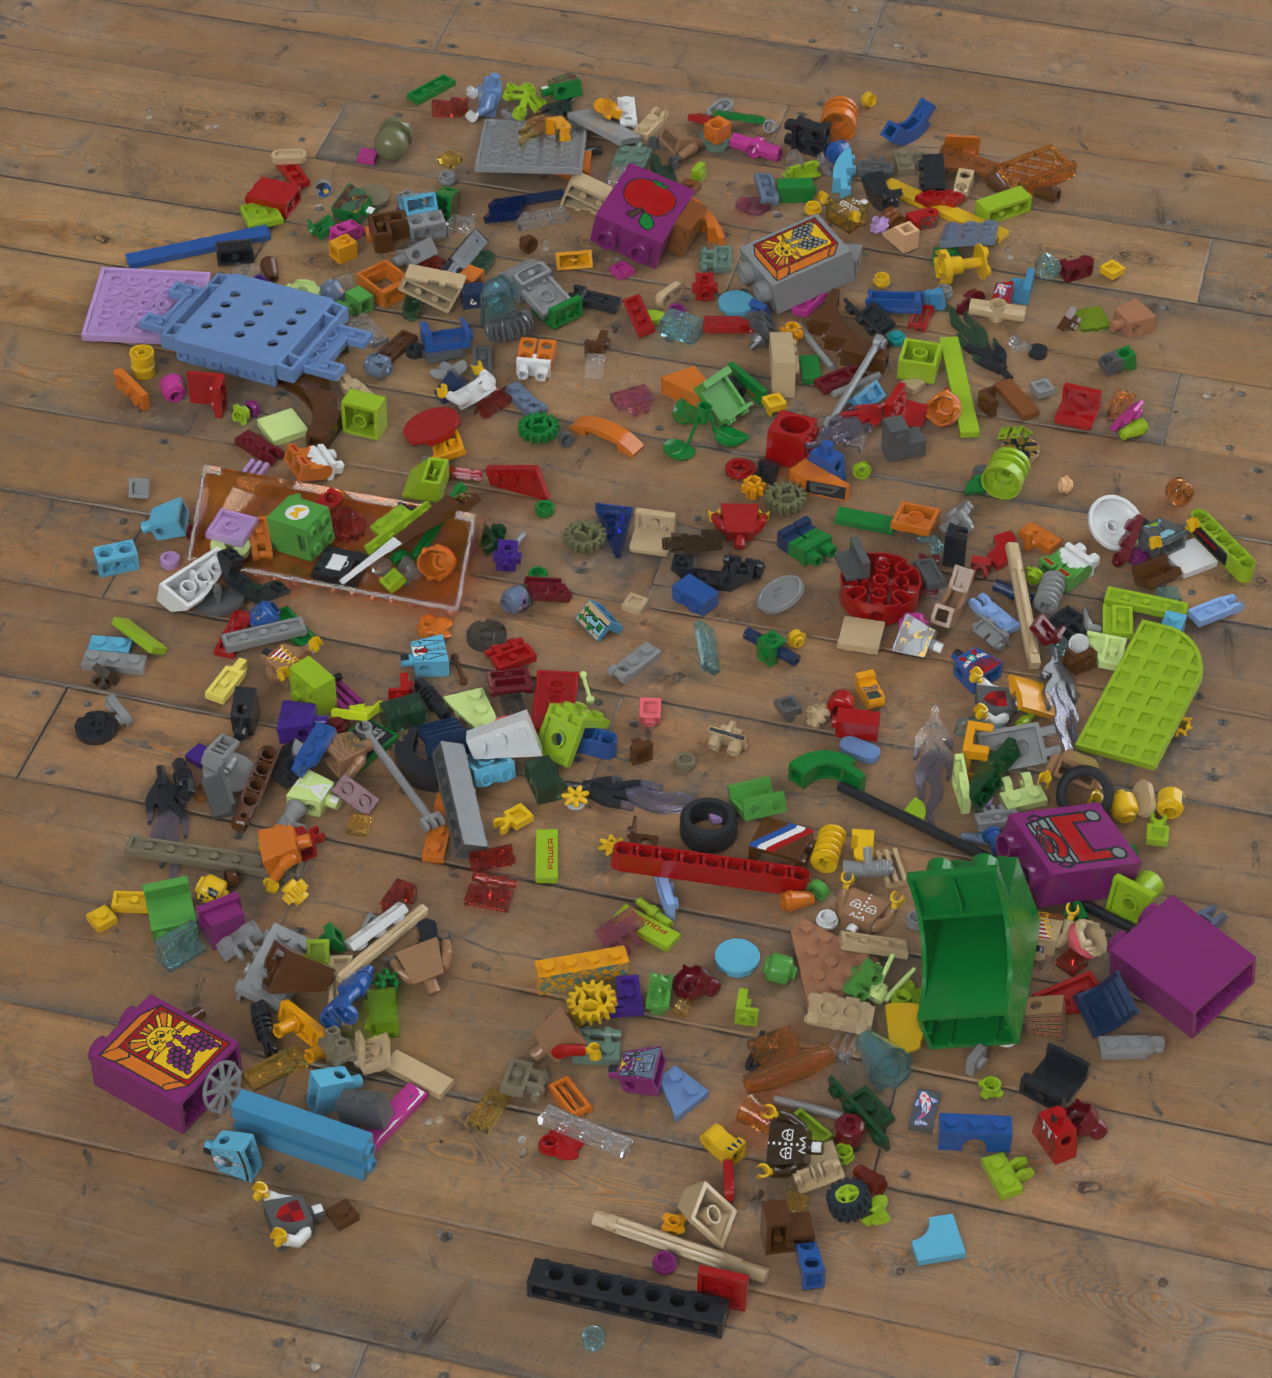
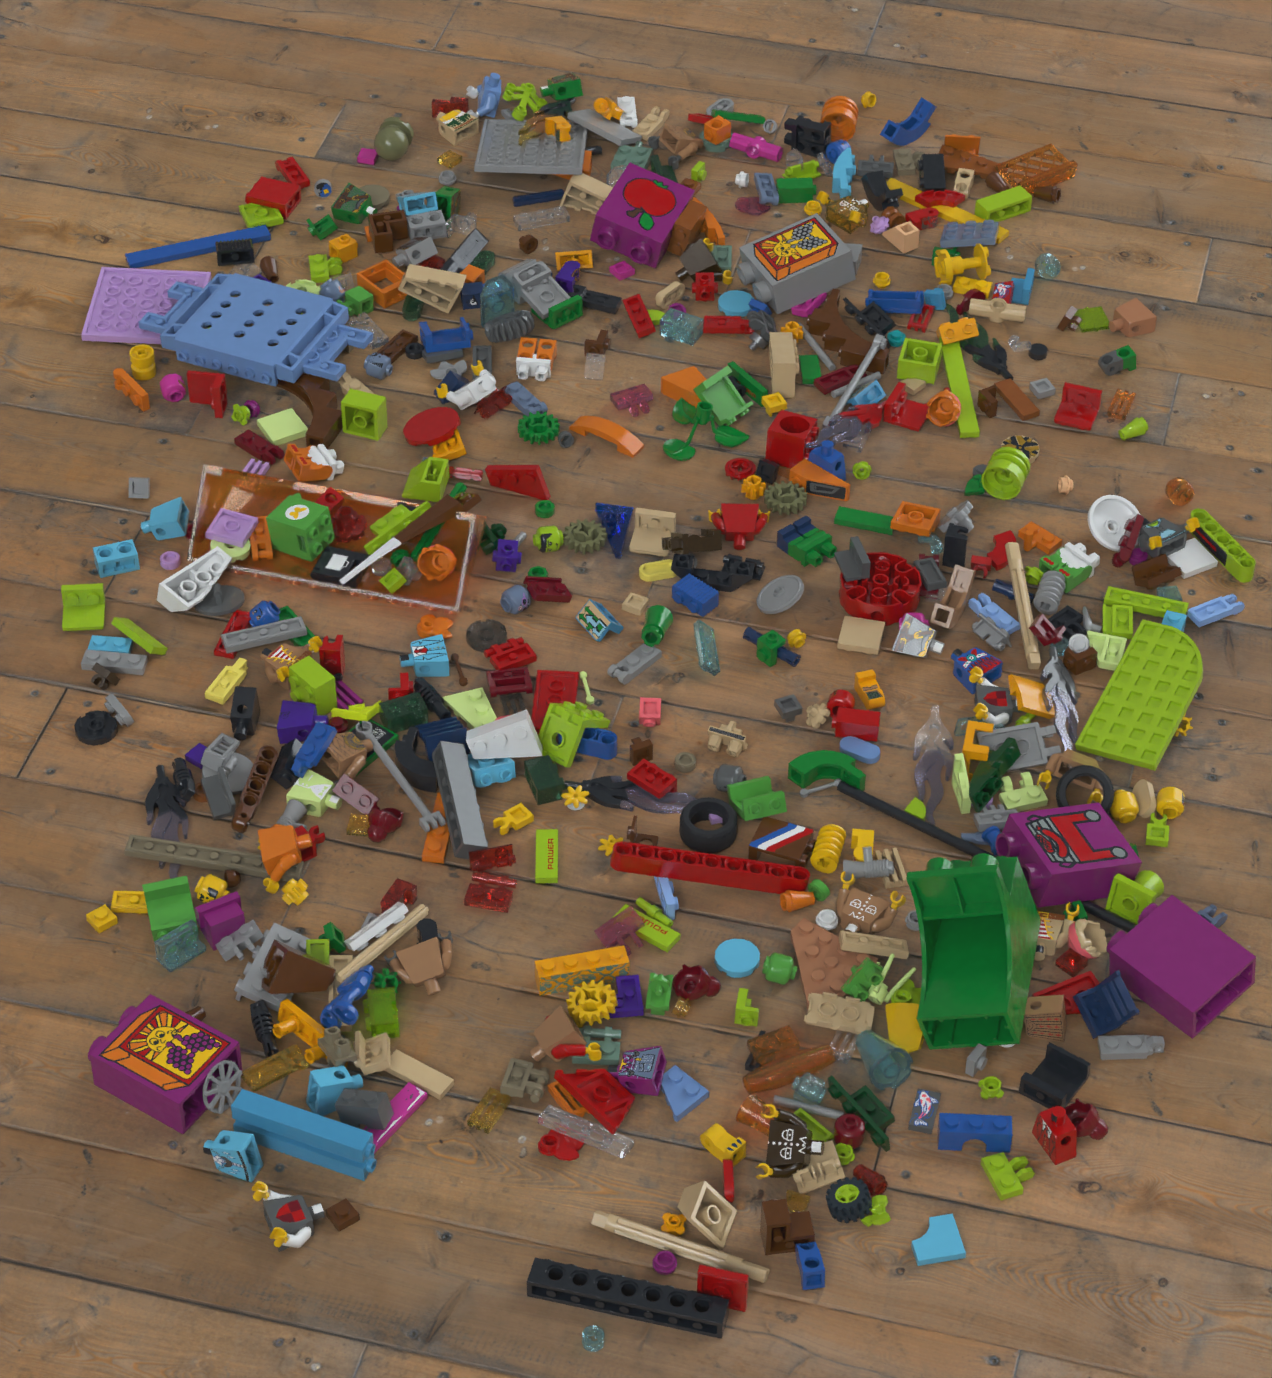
black slope [216,547,291,604] -> none
tan tile [271,148,307,165] -> none
dark pink leg [329,219,365,241] -> none
green tile [406,74,456,106] -> none
clear blue slope [483,195,527,224] -> none
dark grey brick [881,415,927,463] -> none
lime piece [997,426,1033,440] -> none
dark red leg [1058,255,1094,283] -> none
yellow plate [1099,259,1126,280] -> none
dark pink slope [1110,400,1145,432] -> none
none -> lime bracket [61,583,106,631]
none -> lime hinge [308,254,343,283]
none -> red hinge [319,635,345,681]
none -> dark red piece [367,801,404,843]
none -> tan torso [437,109,479,146]
none -> lime head [533,526,563,553]
none -> red wing [554,1068,635,1135]
none -> dark purple leg [555,261,580,293]
none -> red bracket [627,759,677,799]
none -> light yellow tile [639,559,677,582]
none -> green plant [641,605,673,647]
none -> dark brown torso [675,238,733,285]
none -> dark grey head [713,764,747,792]
none -> white plate [735,171,749,189]
none -> clear light blue head [791,1072,827,1106]
none -> light grey hinge [800,779,842,798]
none -> light orange bracket [936,317,979,345]
none -> yellow plate [953,276,993,299]

